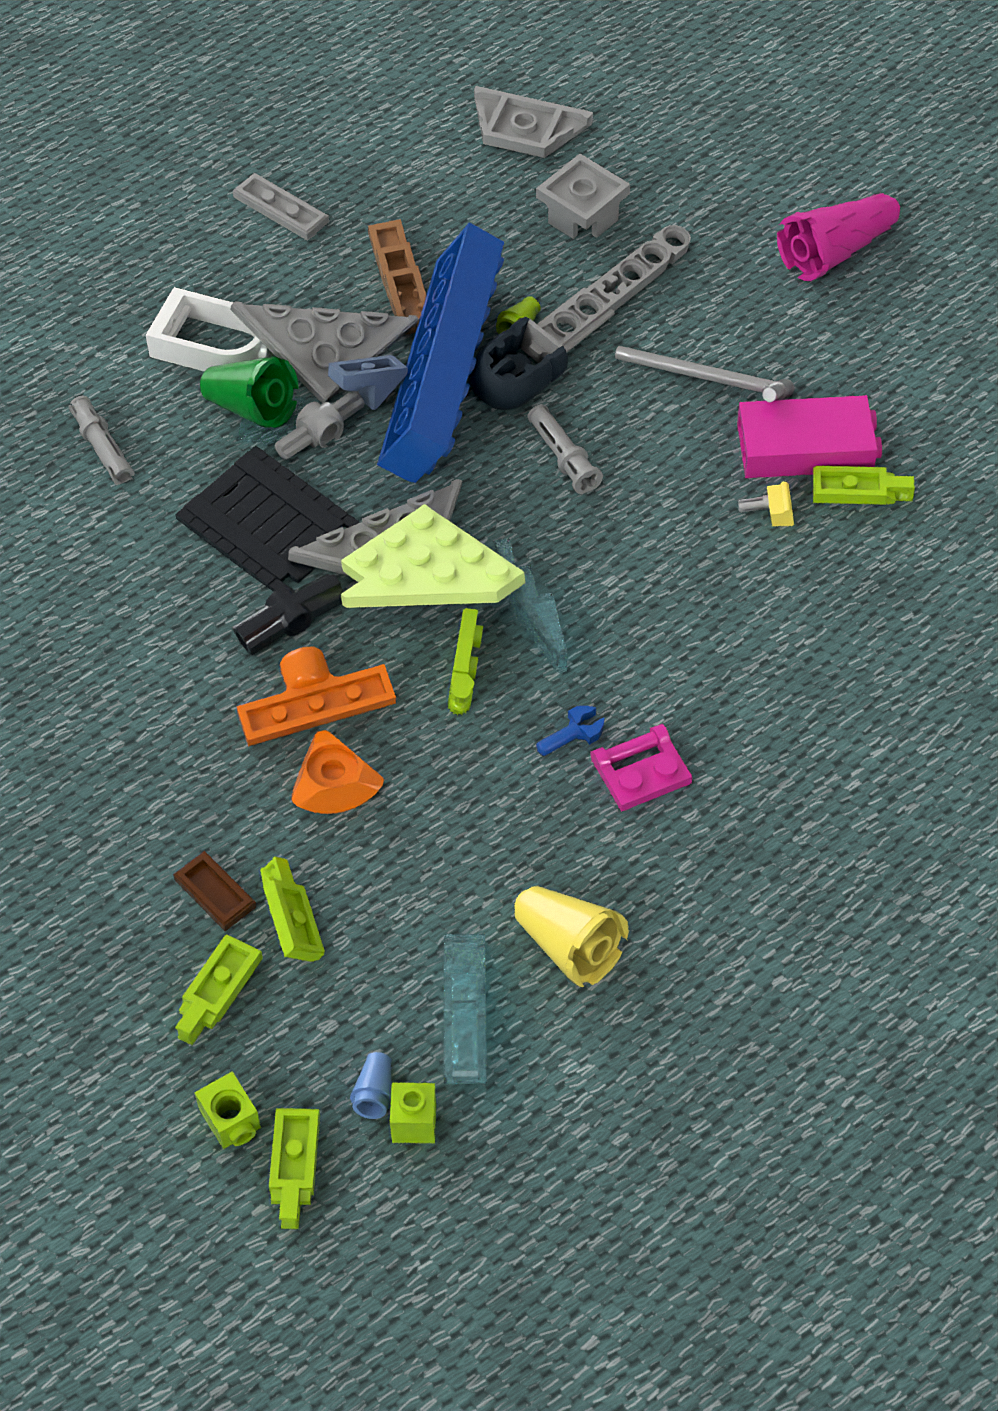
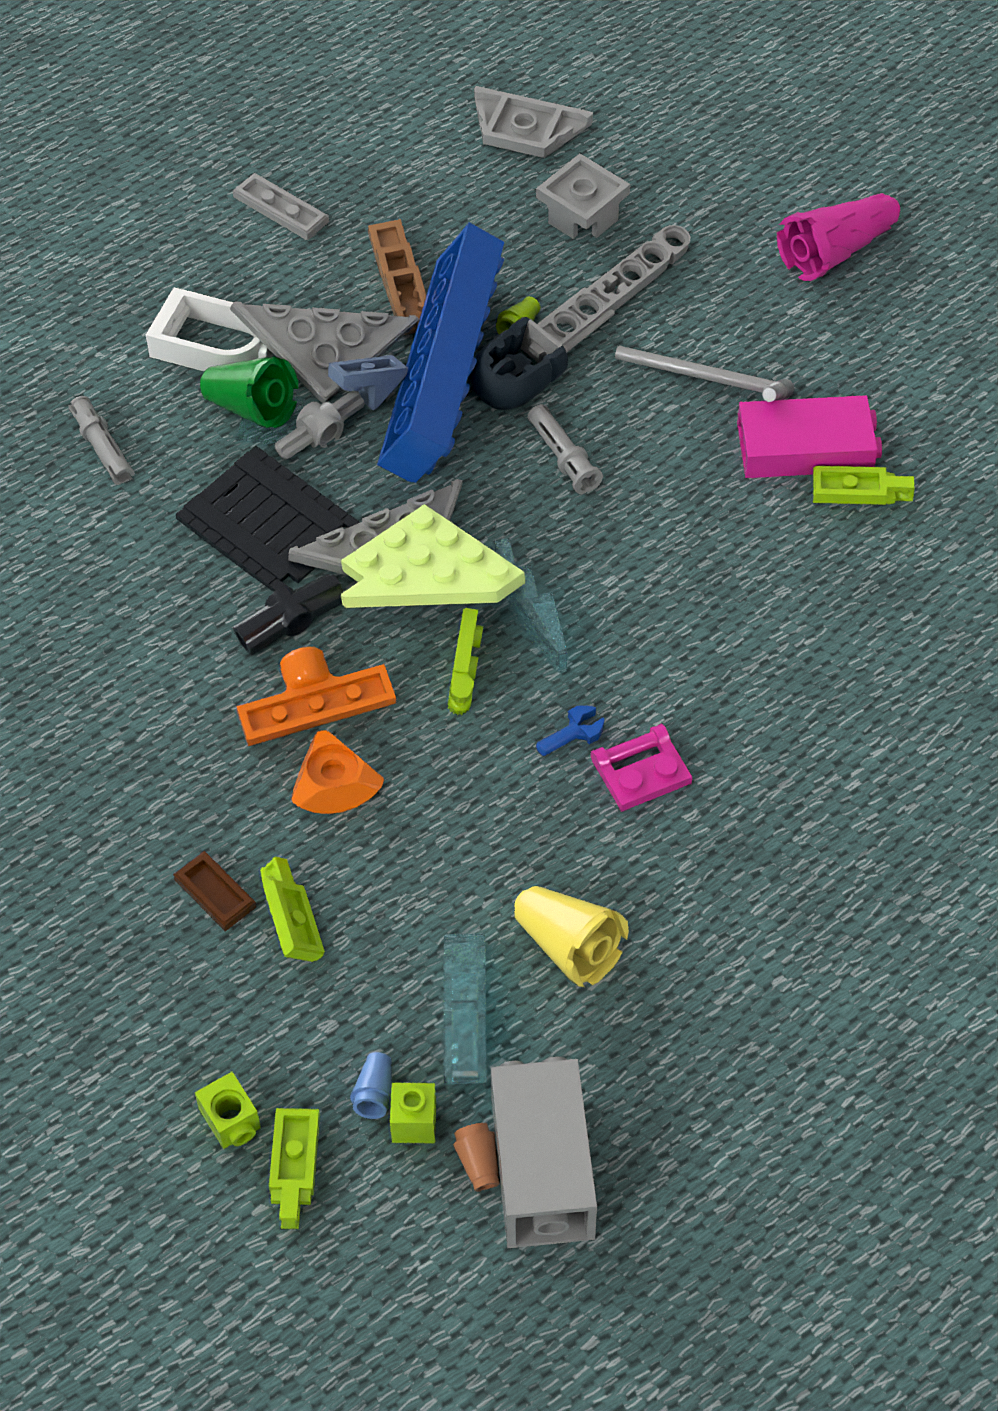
lime hinge [175,934,263,1045] -> none
light yellow piece [738,482,794,526] -> none
none -> nougat cone [453,1123,500,1192]
none -> light grey brick [491,1057,597,1248]

